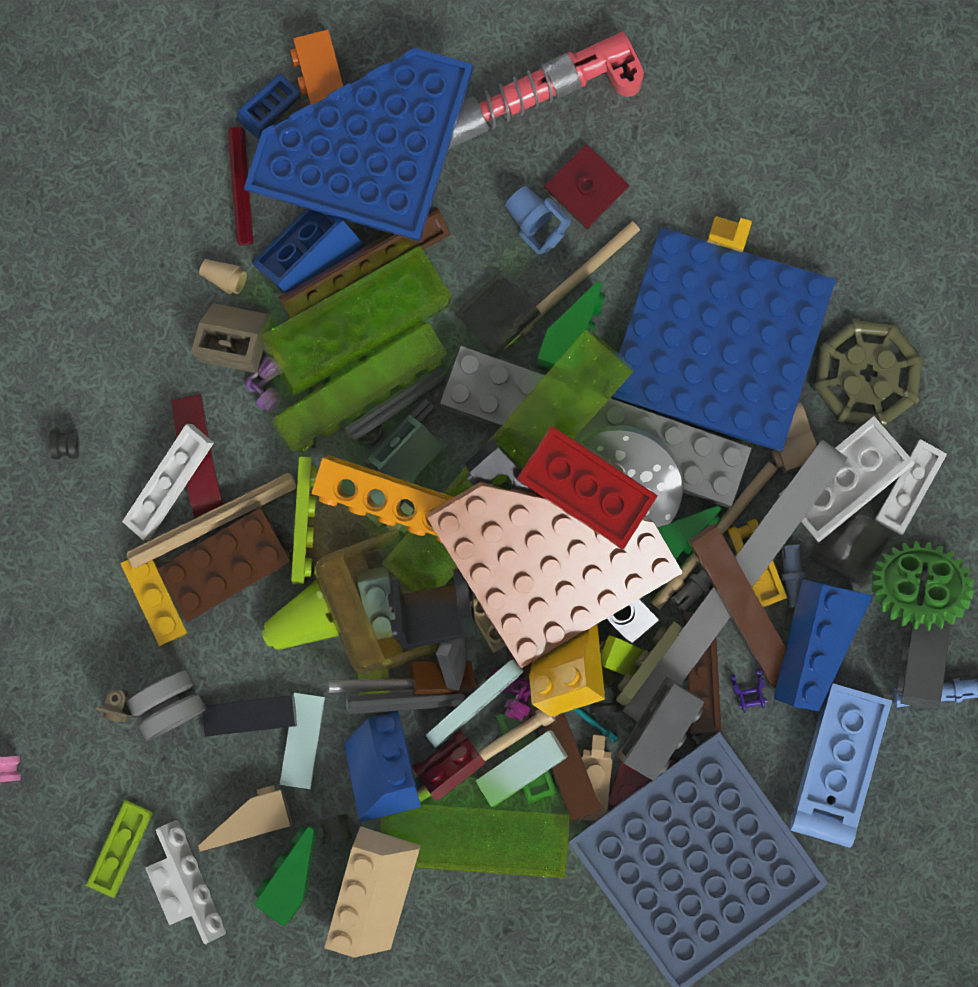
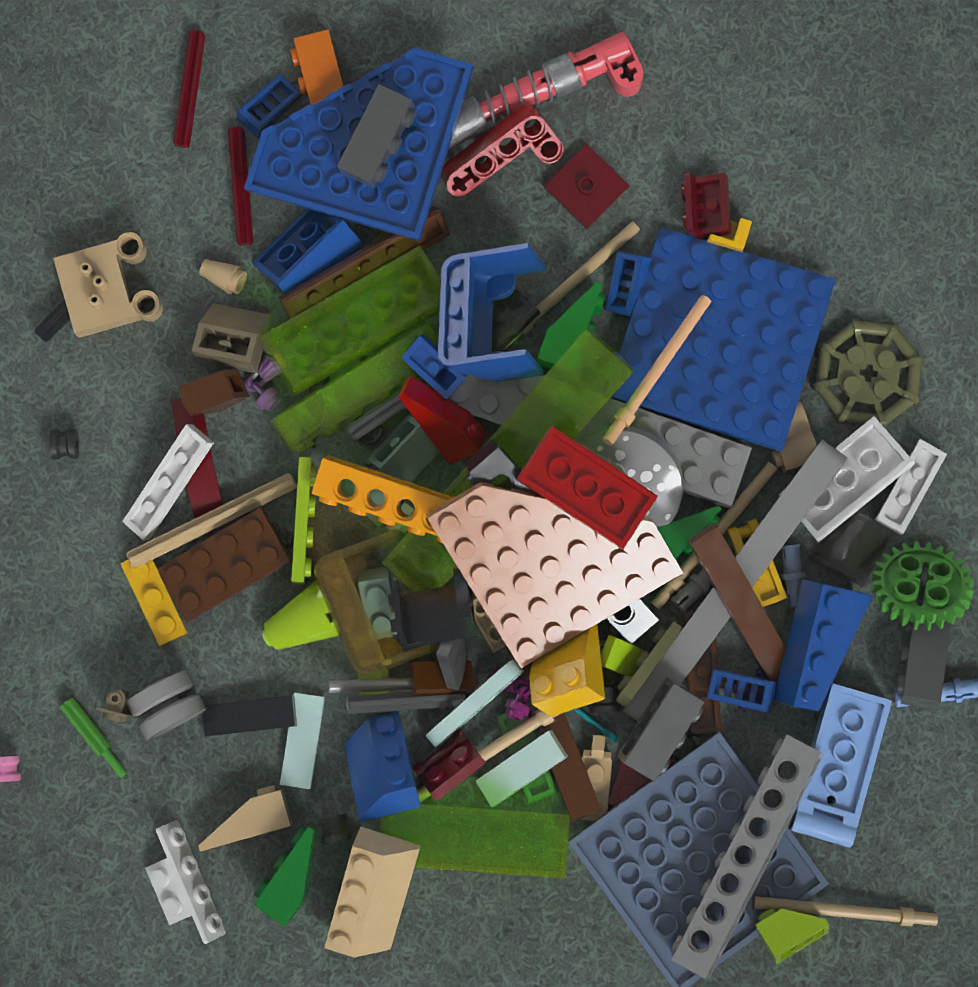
lime tile [86,799,153,898] -> none
medium blue piece [505,186,571,254] -> none
none -> tan piece [35,232,163,342]
none -> bright green axle [60,697,127,778]
none -> dark red axle [173,30,206,148]
none -> reddish brown slope [178,369,250,415]
none -> dark grey brick [337,84,416,189]
none -> red slope [398,376,487,465]
none -> blue slope [401,334,467,400]
none -> blue windscreen [438,243,545,382]
none -> red beam [441,105,563,197]
none -> light nougat bar [602,295,711,446]
none -> blue slope [605,251,653,317]
none -> light grey brick [671,735,824,979]
none -> dark red bracket [681,172,731,239]
none -> blue slope [706,668,776,713]
none -> tan bar [753,896,938,927]
none -> lime slope [755,908,830,965]

